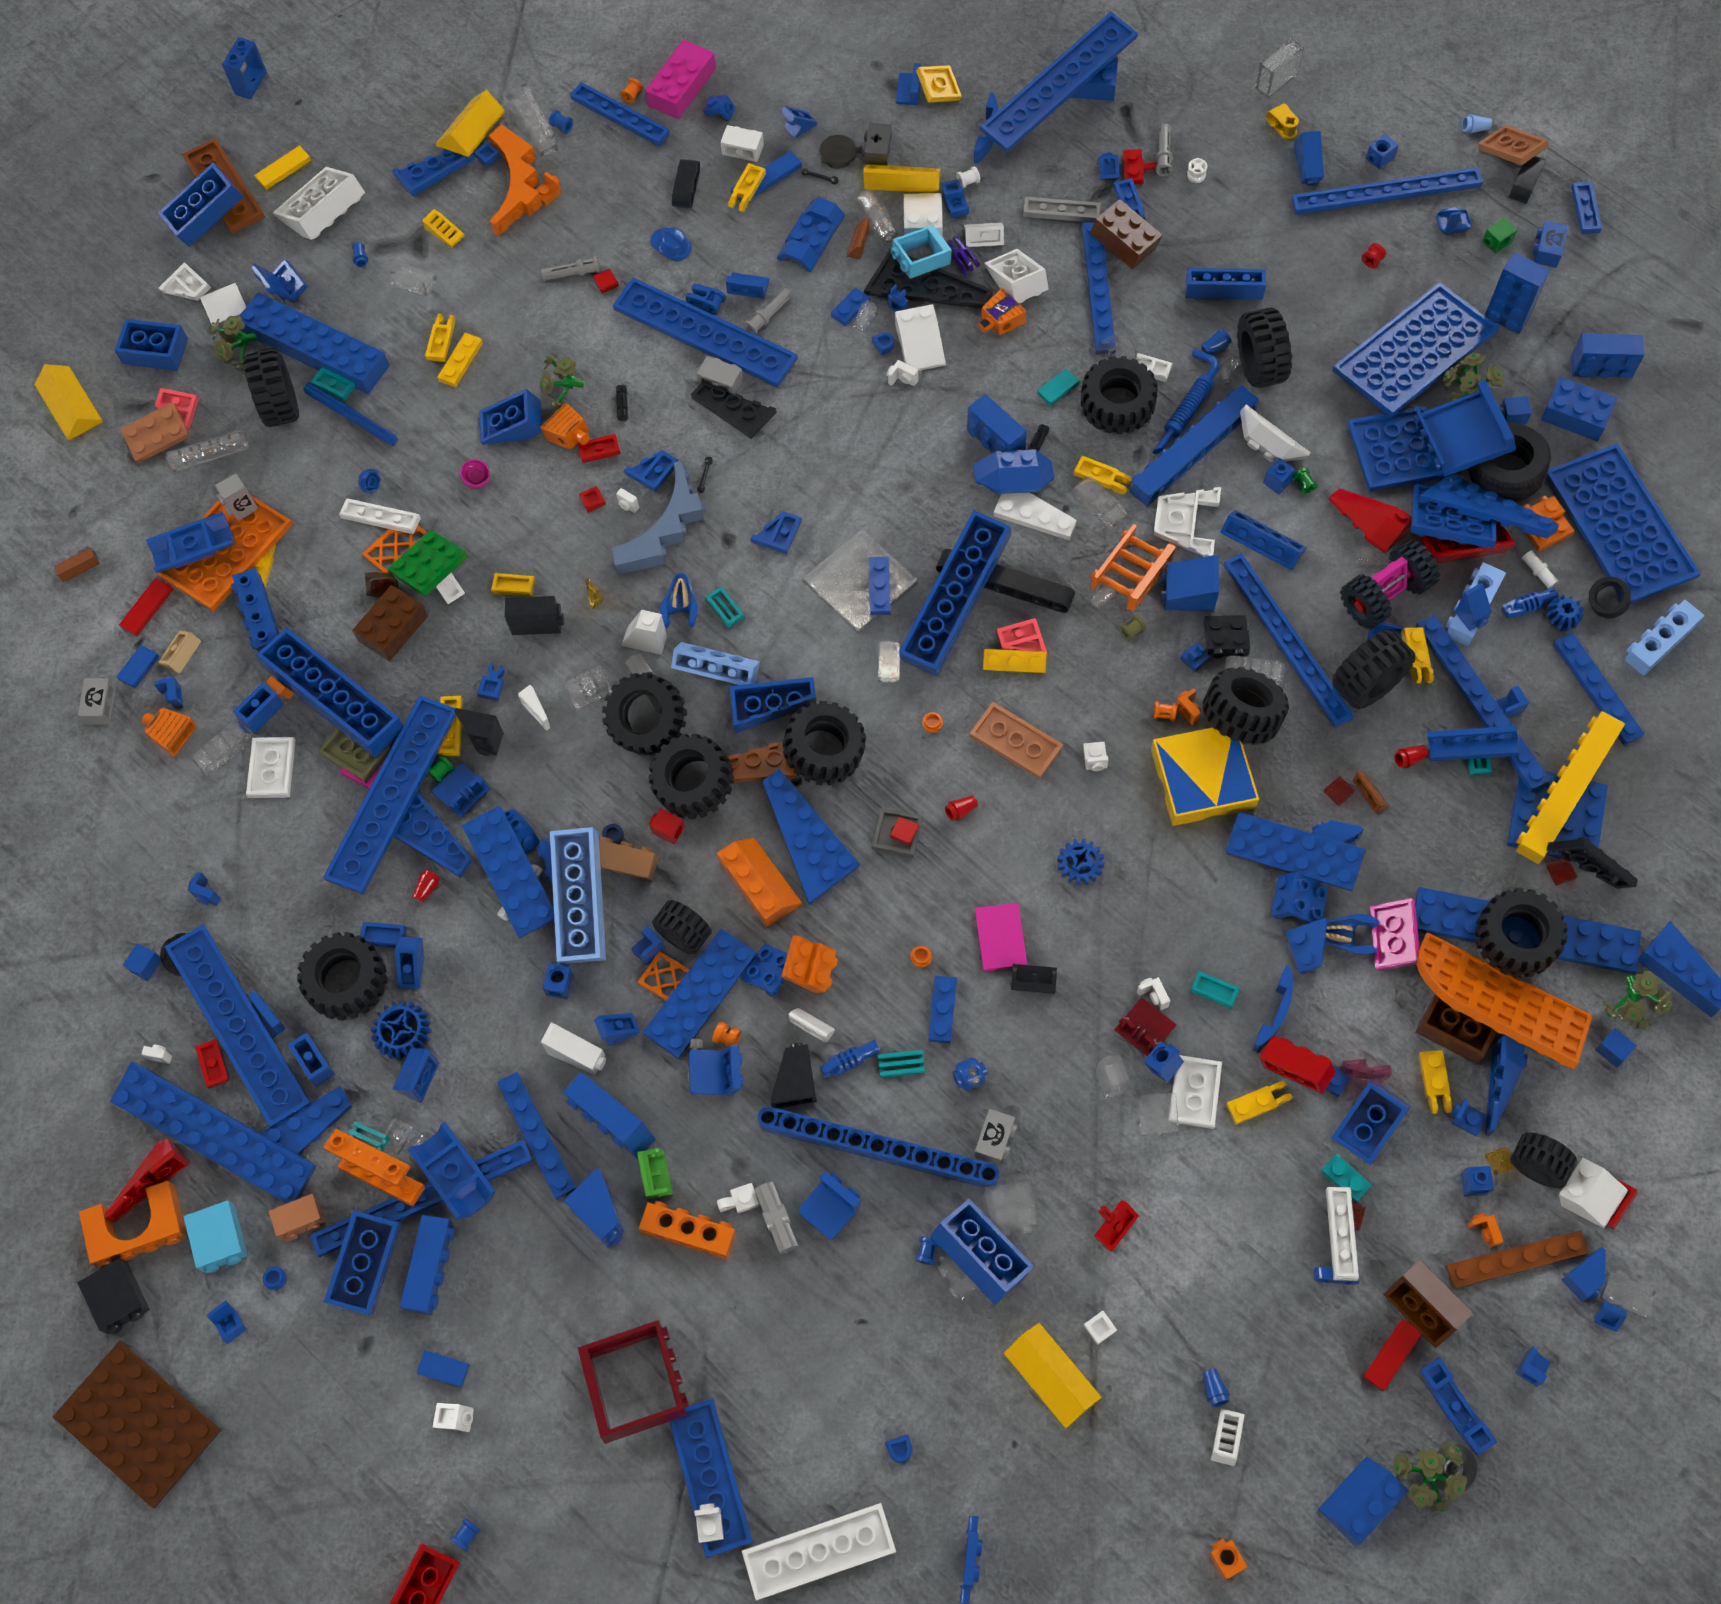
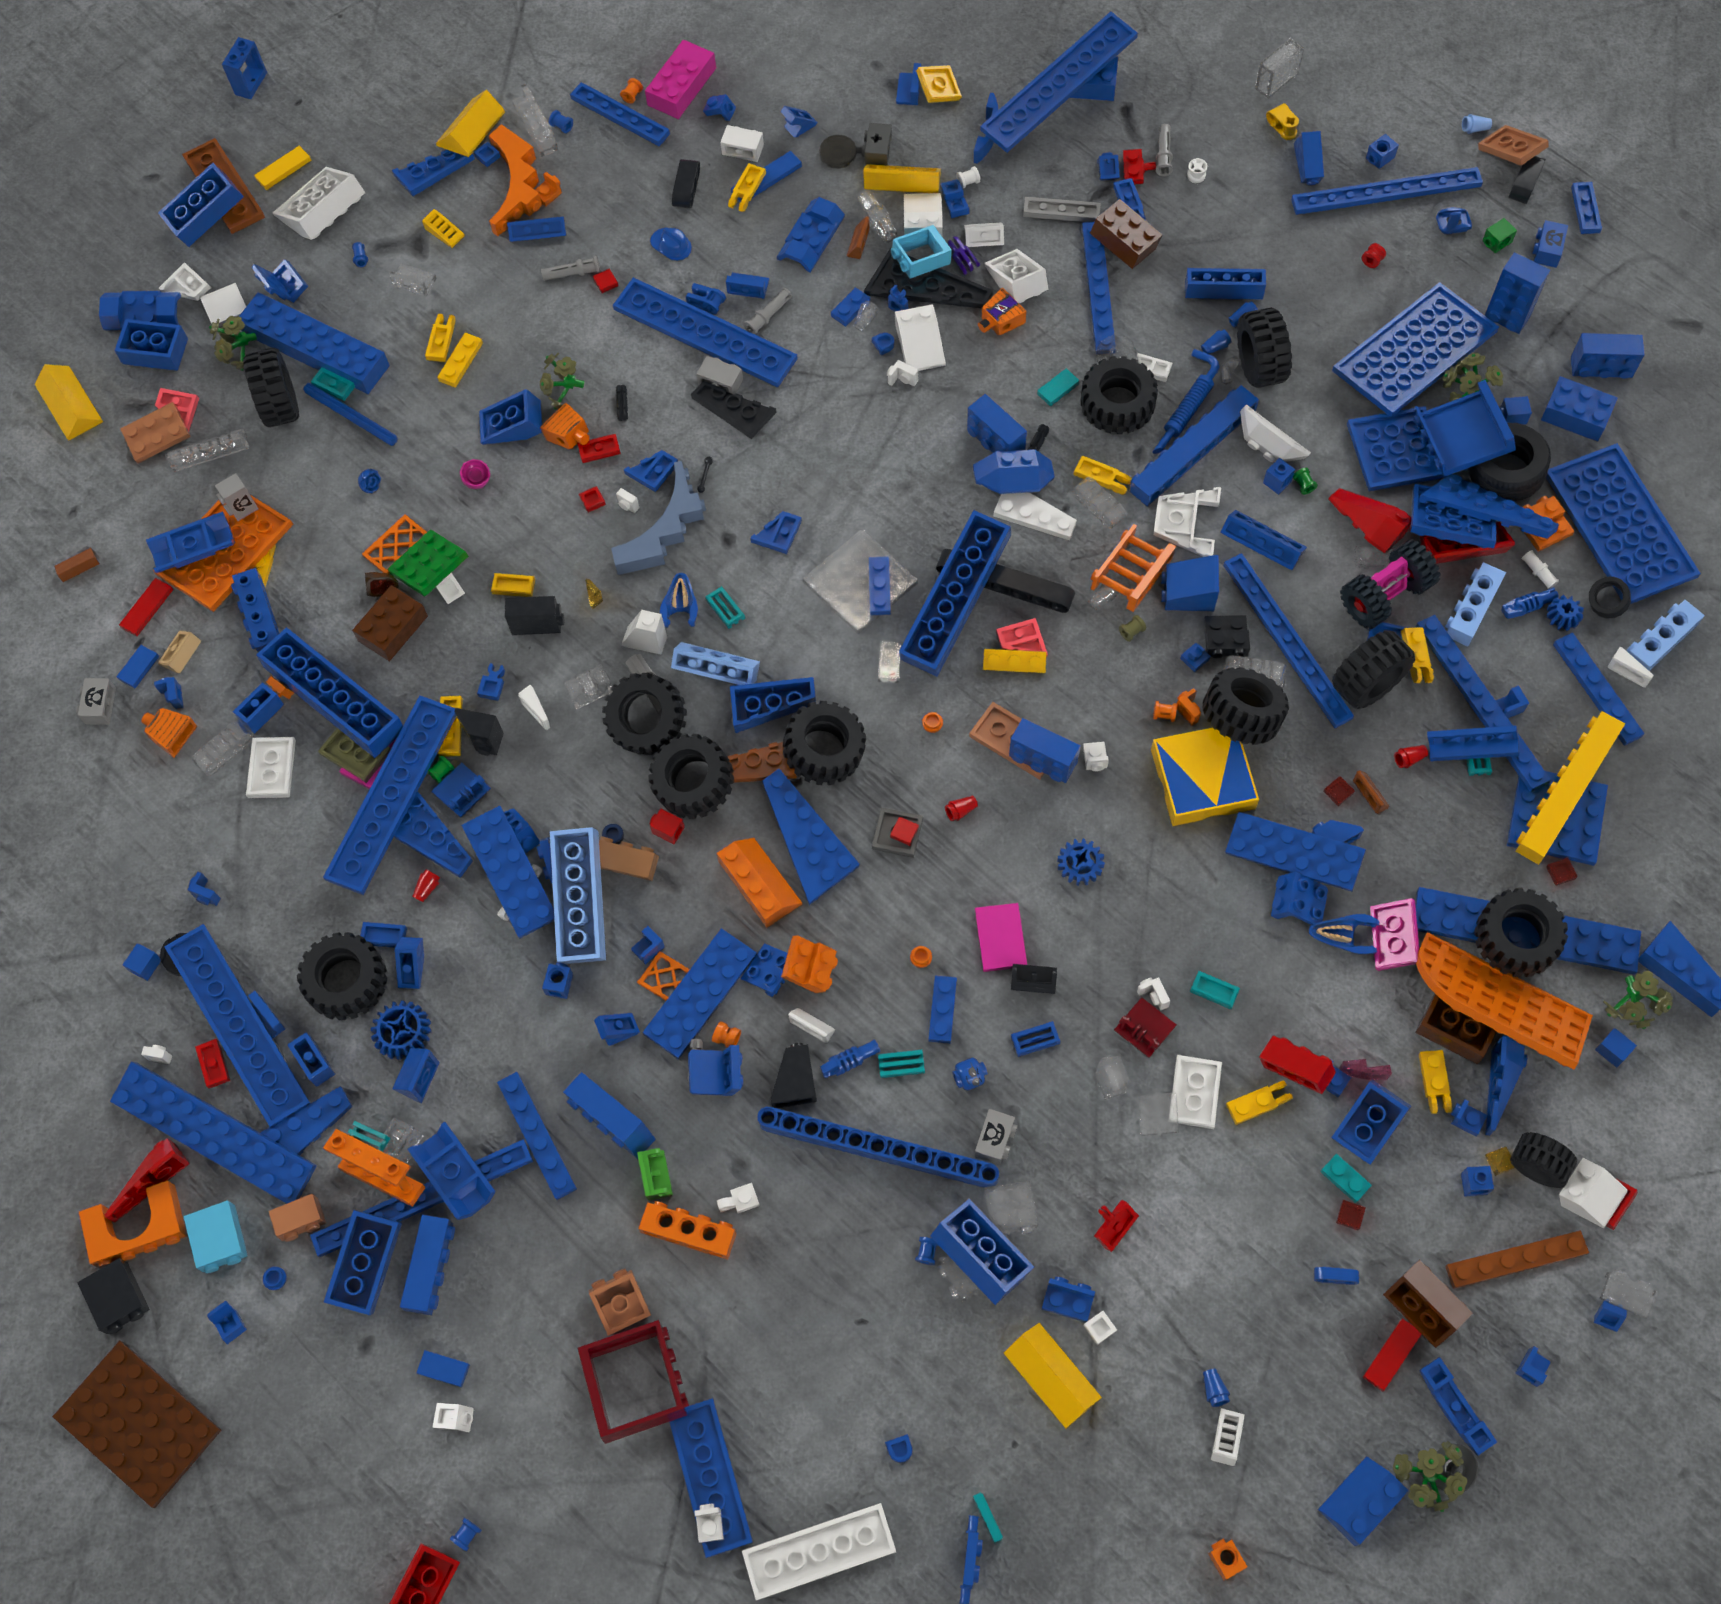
white tile [339,498,421,534] -> none
white slope [541,1023,606,1075] -> none
blue slope [564,1168,625,1248] -> none
black tyre [652,900,712,954] -> none
light grey piece [755,1182,798,1254] -> none
blue bracket [798,1171,861,1240] -> none
black hinge [801,168,838,185] -> none
blue brick [1144,1041,1184,1083] -> none
blue slope [1252,965,1293,1052] -> none
blue wing [1286,918,1329,974] -> none
white tile [1326,1187,1359,1281] -> none
blue slope [1455,583,1492,631] -> none
orange bracket [1467,1213,1504,1248] -> none
black wing [1546,837,1638,889] -> none
blue slope [1561,1247,1606,1302] -> none
none -> blue piece [99,291,181,331]
none -> blue plate [507,216,567,242]
none -> nougat plate [589,1268,651,1336]
none -> teal tile [973,1492,1003,1544]
none -> blue brick [1009,718,1081,783]
none -> blue tile [1011,1021,1060,1057]
none -> blue bracket [1042,1277,1095,1322]
none -> blue cone [1228,301,1258,327]
none -> white slope [1607,647,1654,688]

